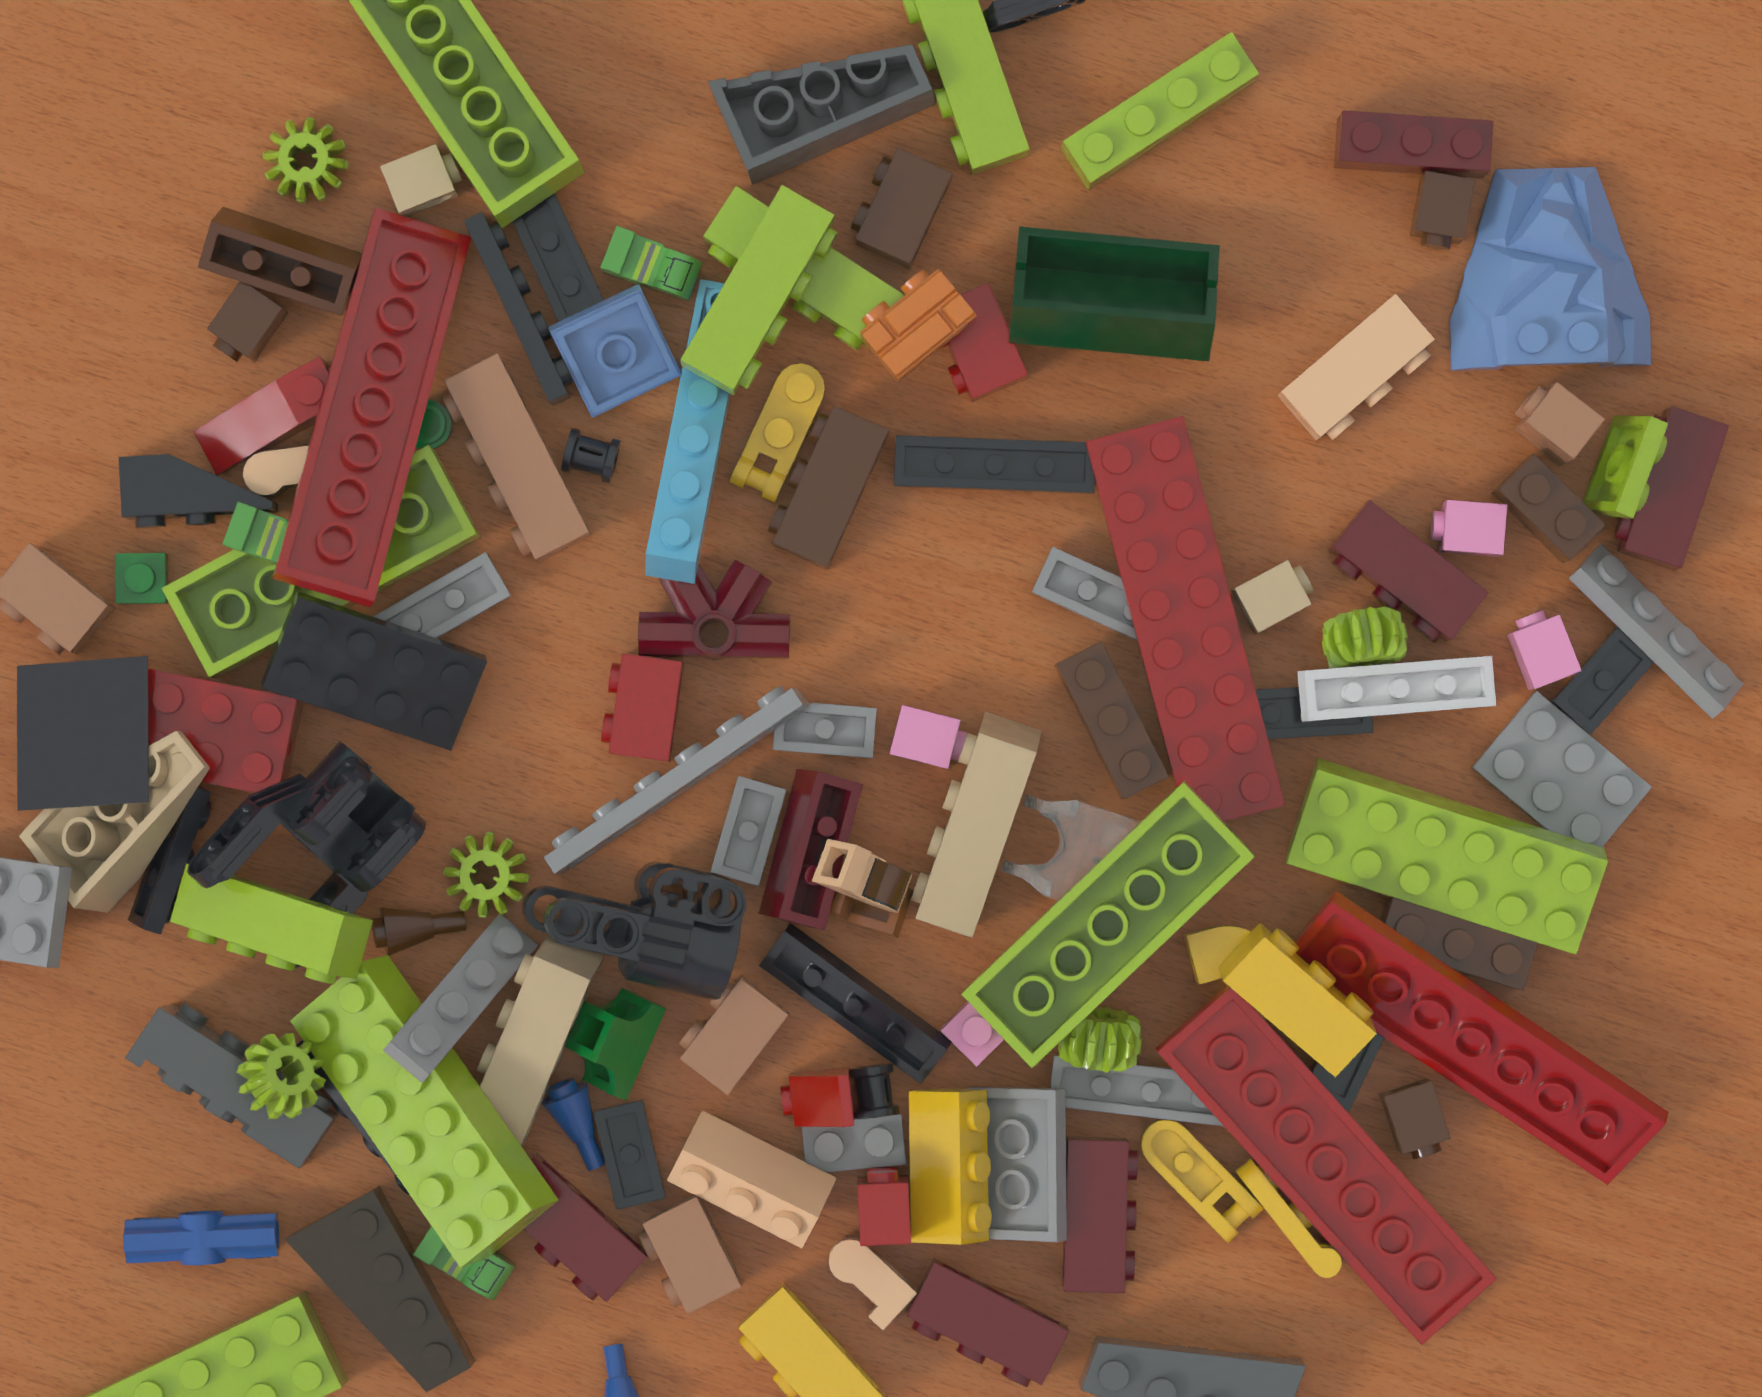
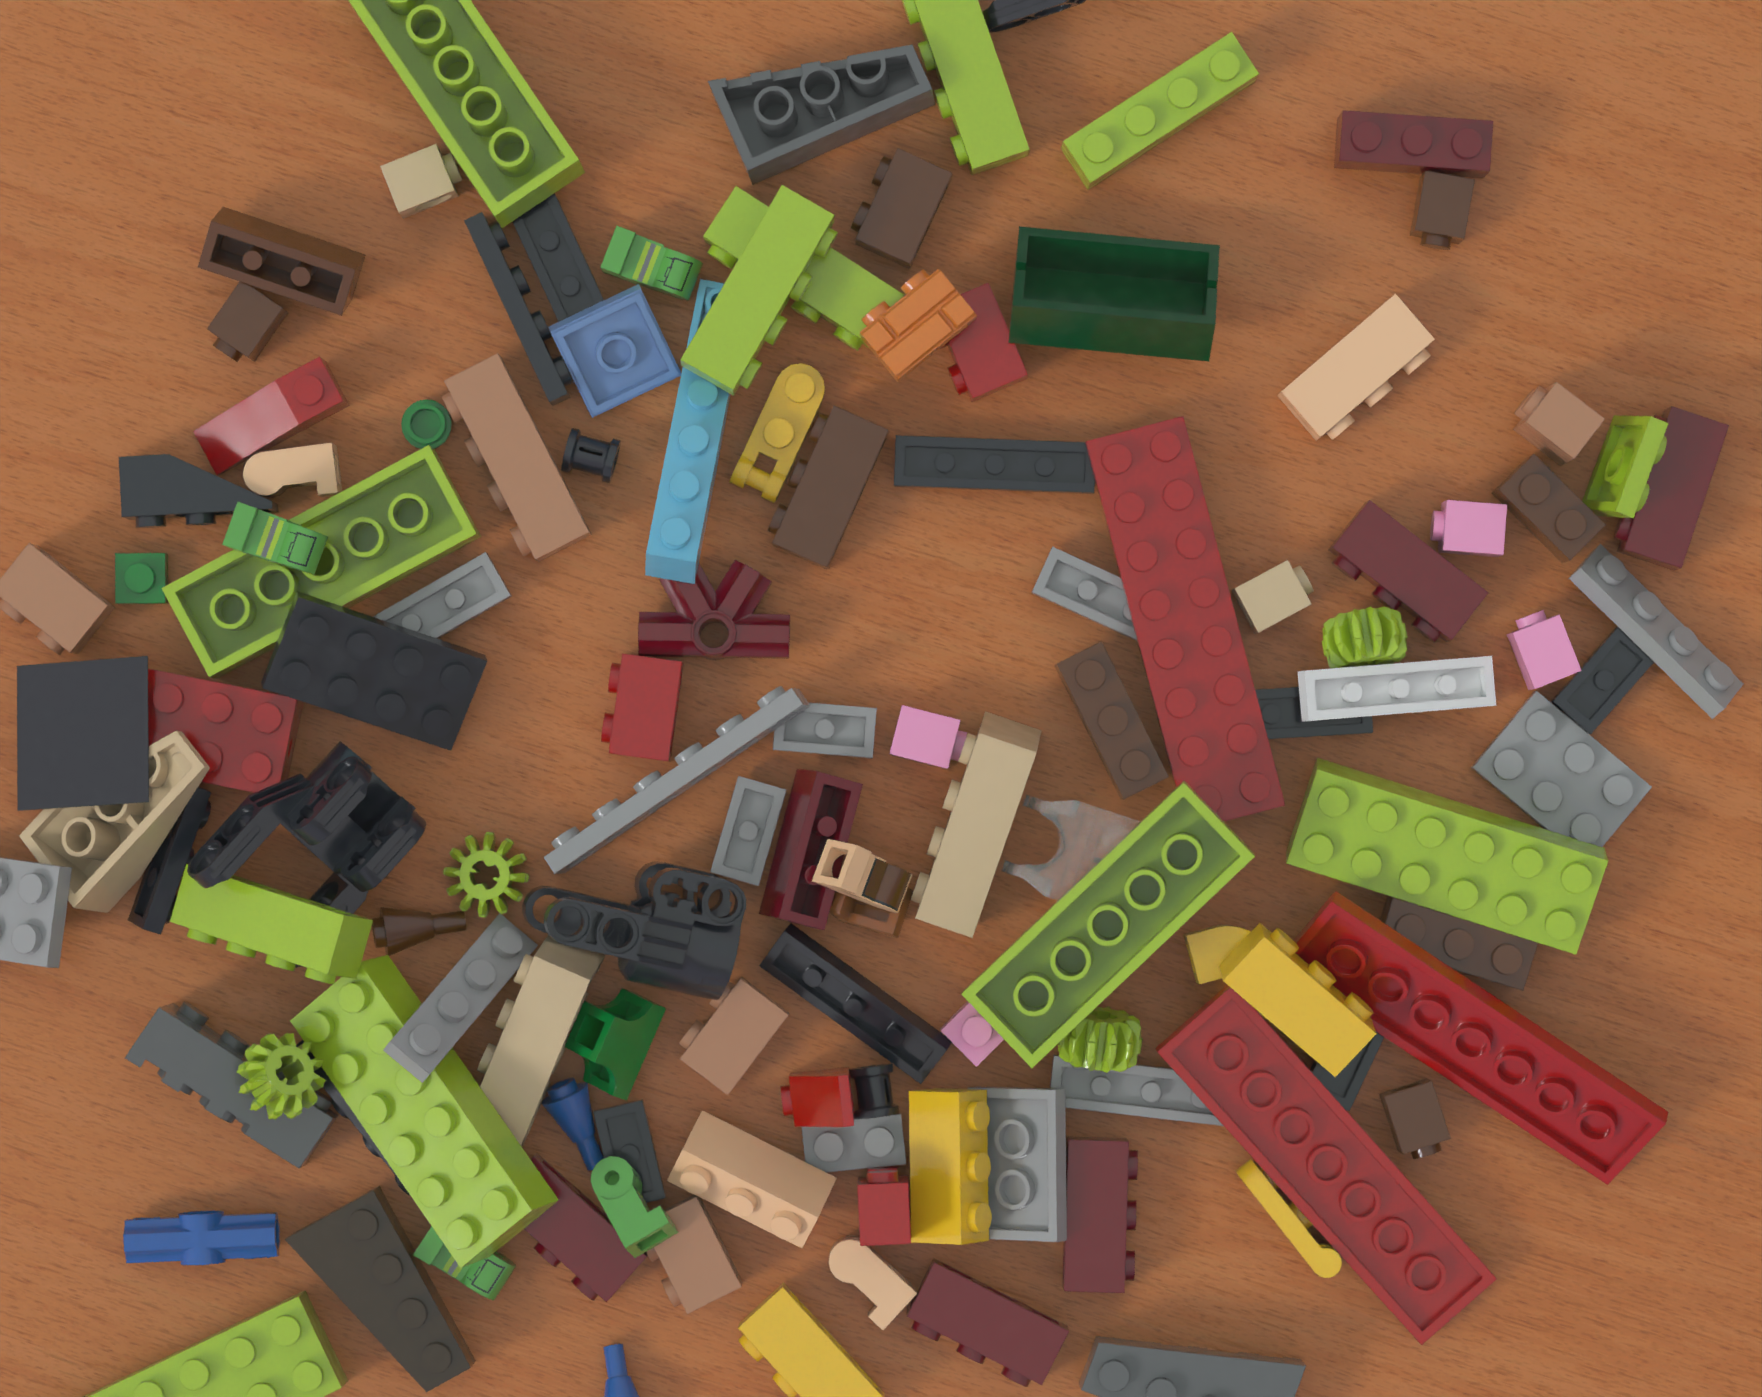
lime gear [263,117,349,204] -> none
red plate [272,207,471,607] -> none
yellow plate [1140,1119,1264,1244] -> none
medium blue wedge [1449,167,1651,371] -> none
none -> bright green leg [591,1156,679,1258]

